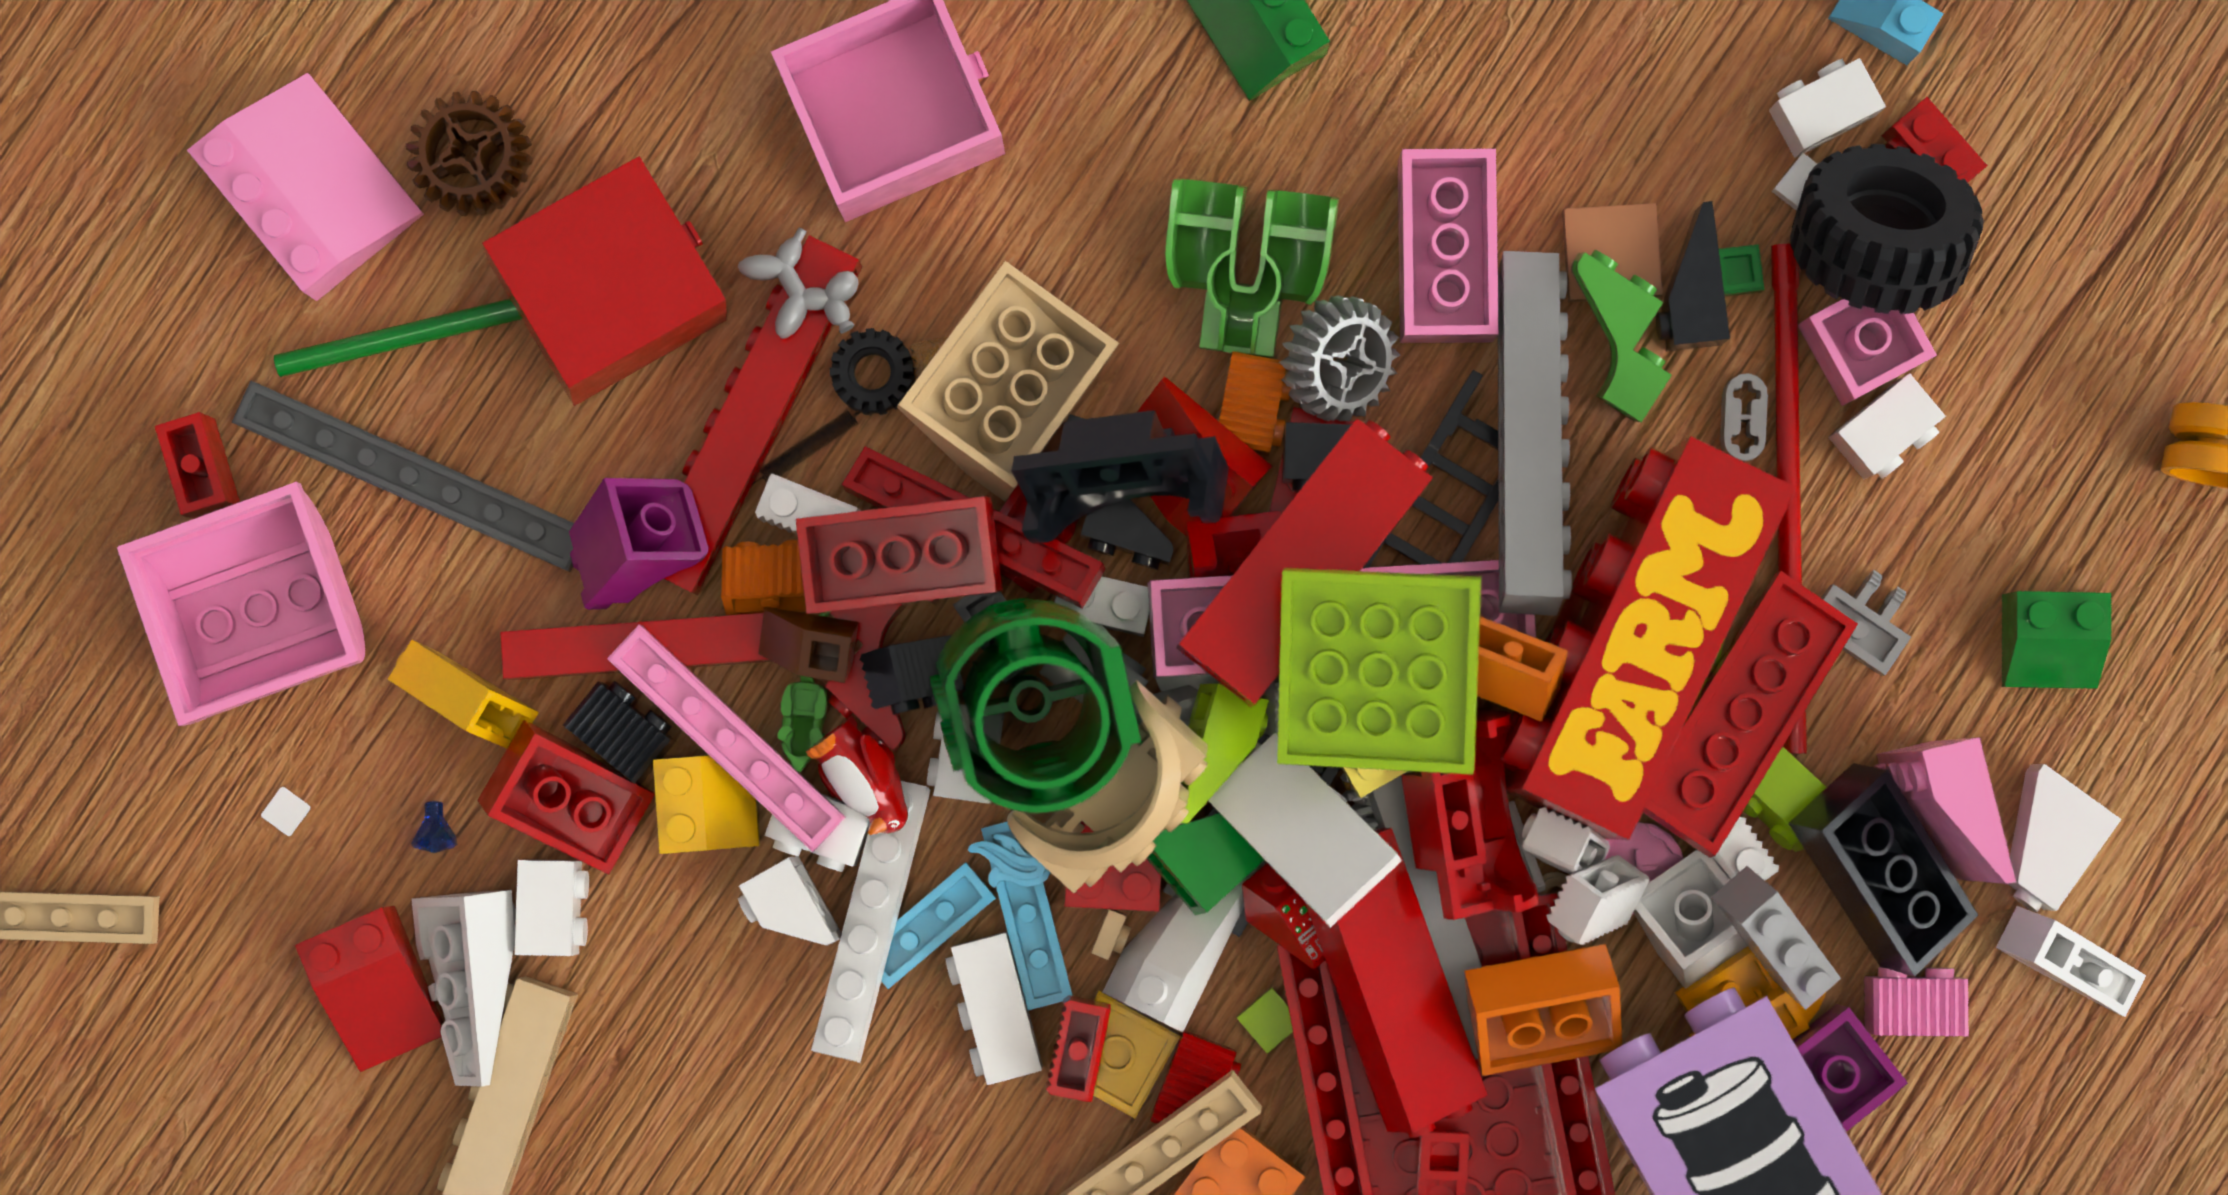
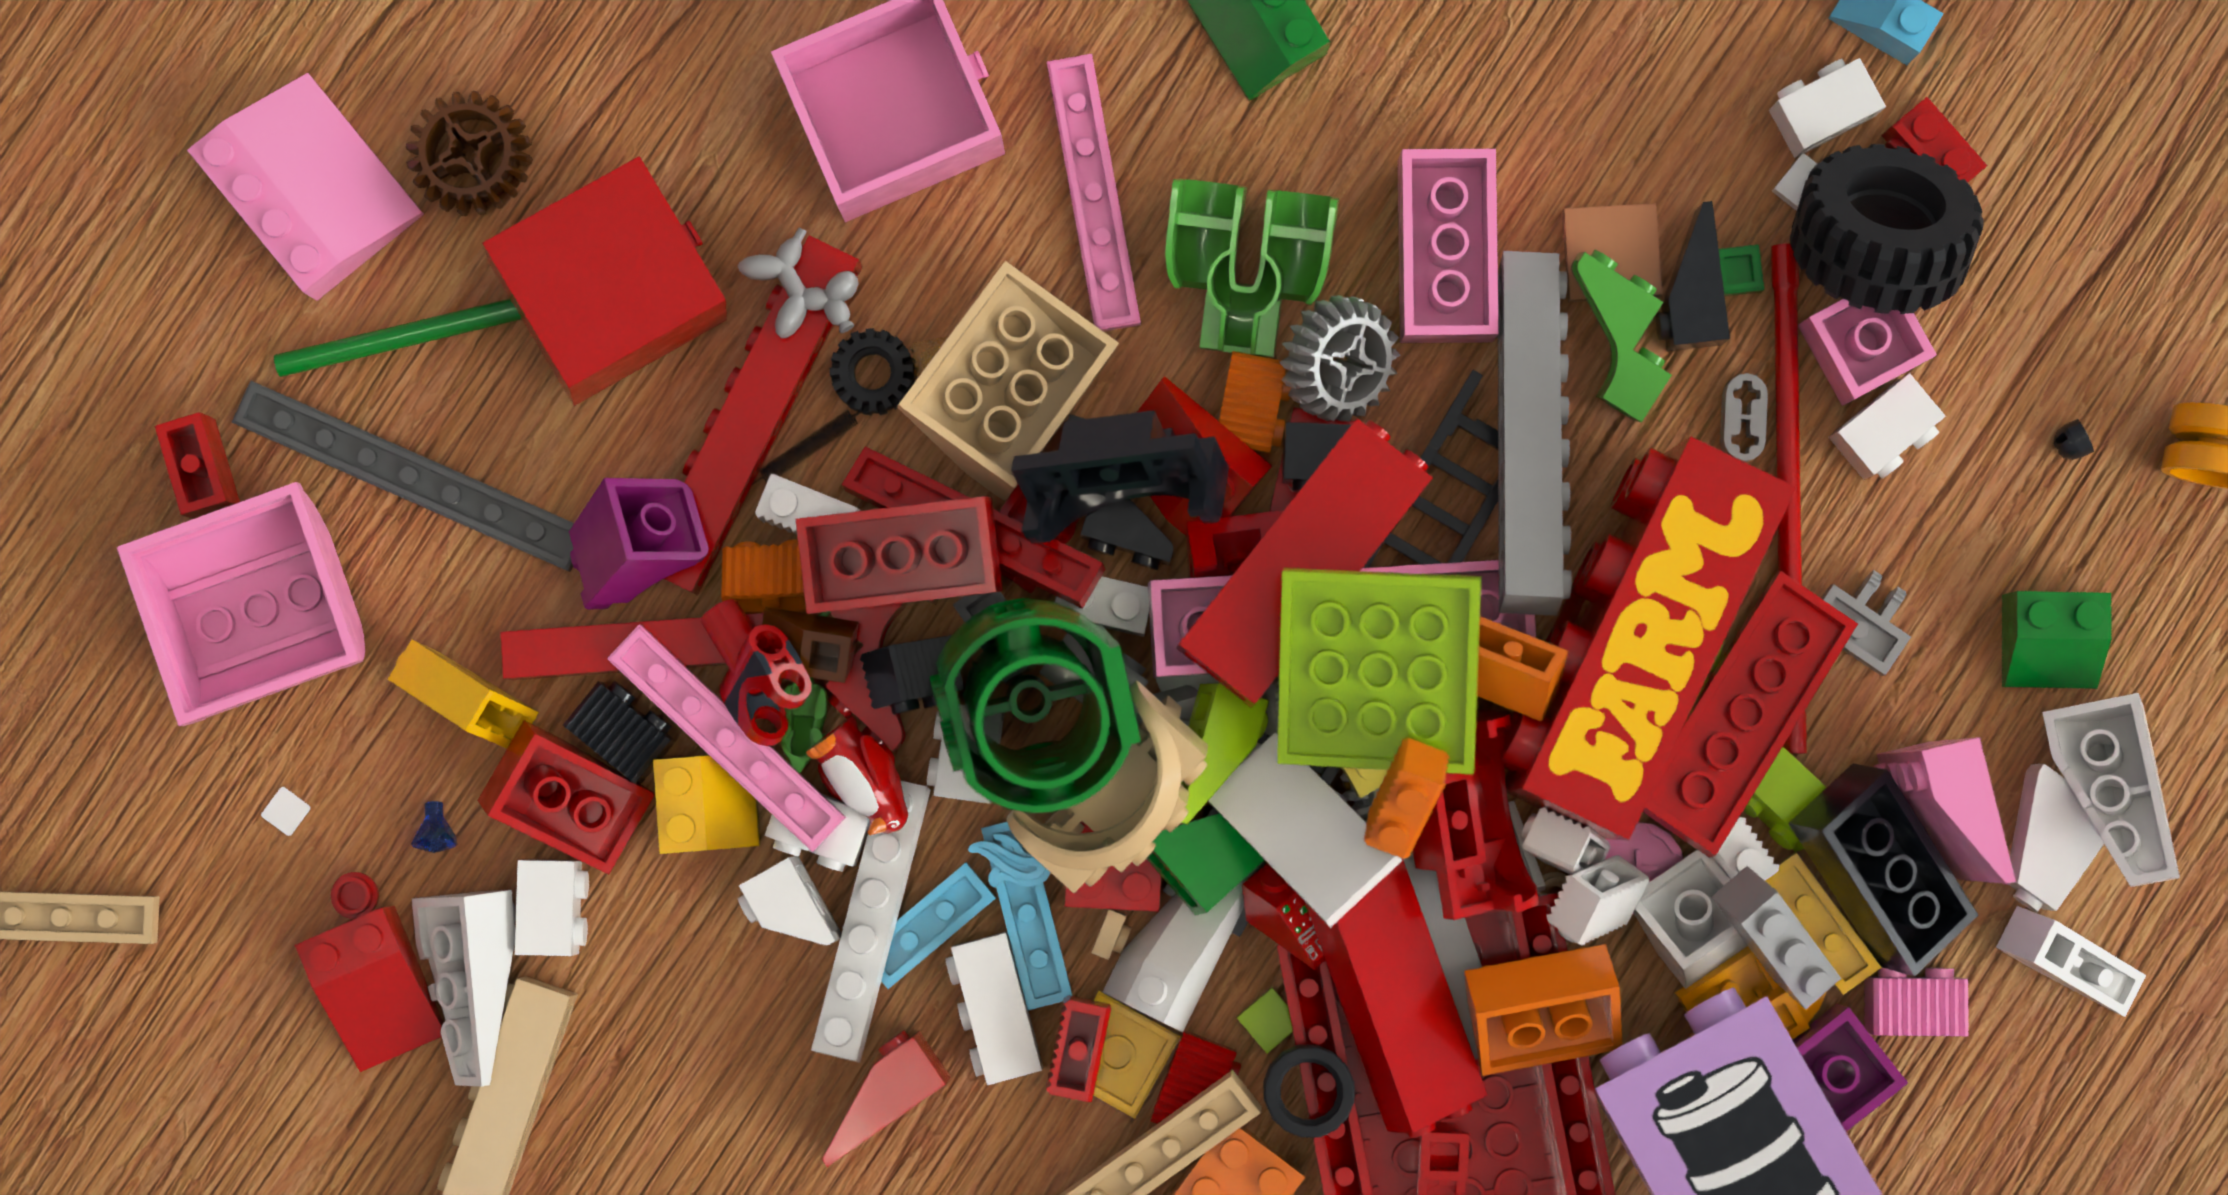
none -> red plate [331,872,379,919]
none -> red connector [701,599,812,746]
none -> slope [822,1030,951,1167]
none -> bright pink tile [1047,54,1141,332]
none -> black tyre [1263,1044,1355,1138]
none -> orange brick [1364,738,1449,859]
none -> yellow plate [1766,852,1882,995]
none -> white wedge [2042,693,2180,887]
none -> black hinge [2053,419,2094,460]

